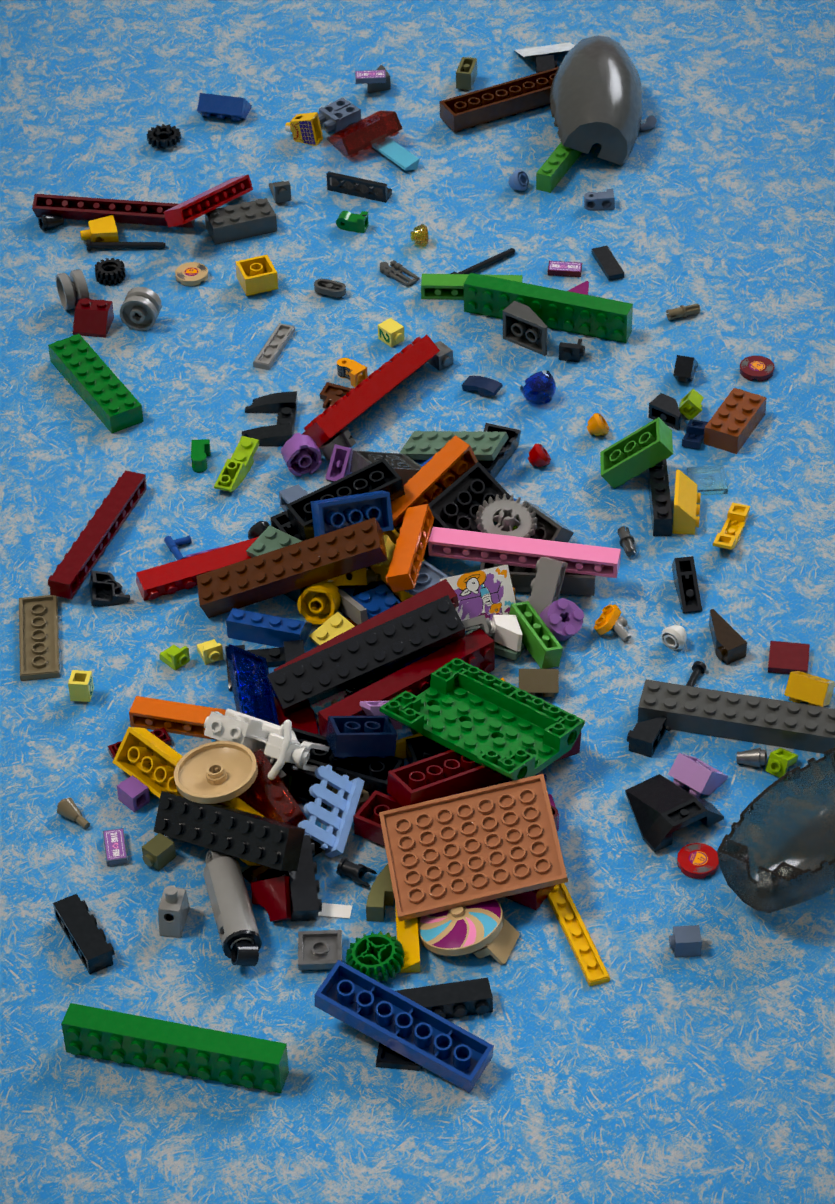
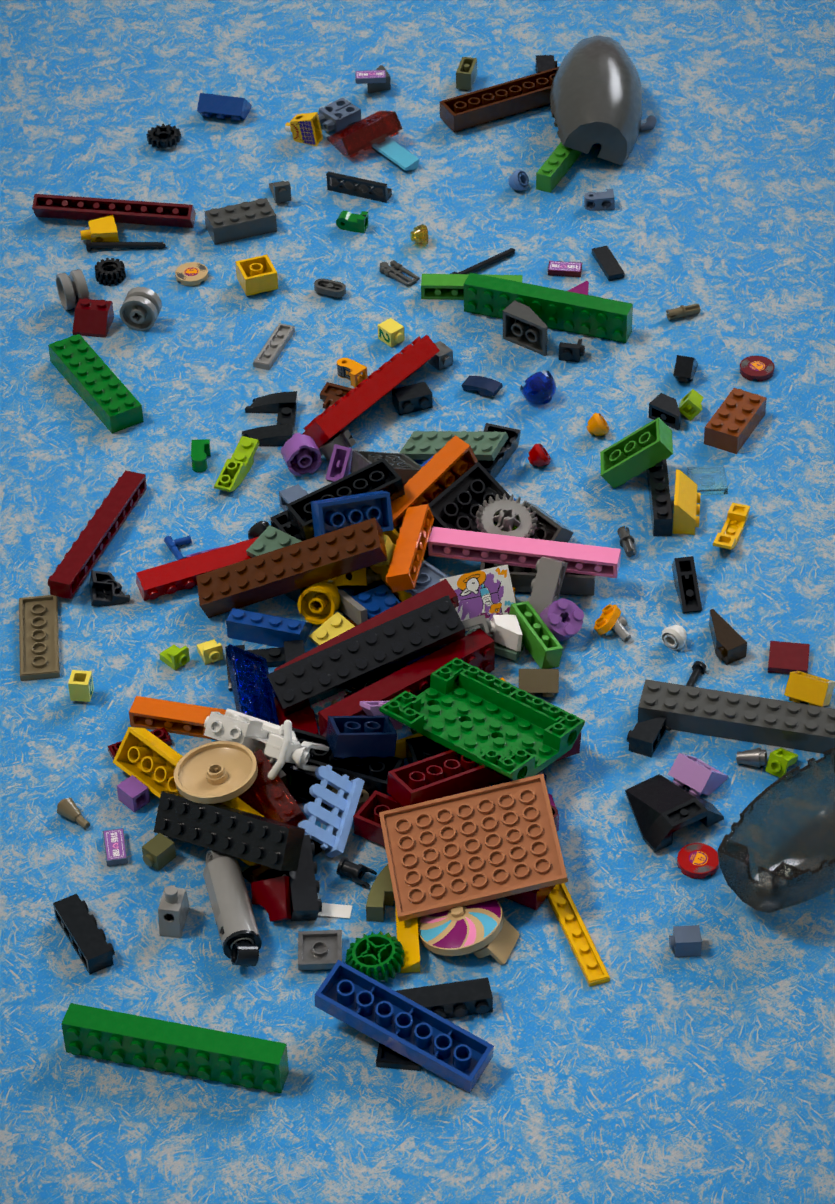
black cone [38,215,64,231] -> none
red brick [164,174,253,228] -> none
white sticker [514,42,575,57] -> none
dark blue slope [682,419,708,449] -> none
none -> black brick [392,382,433,416]

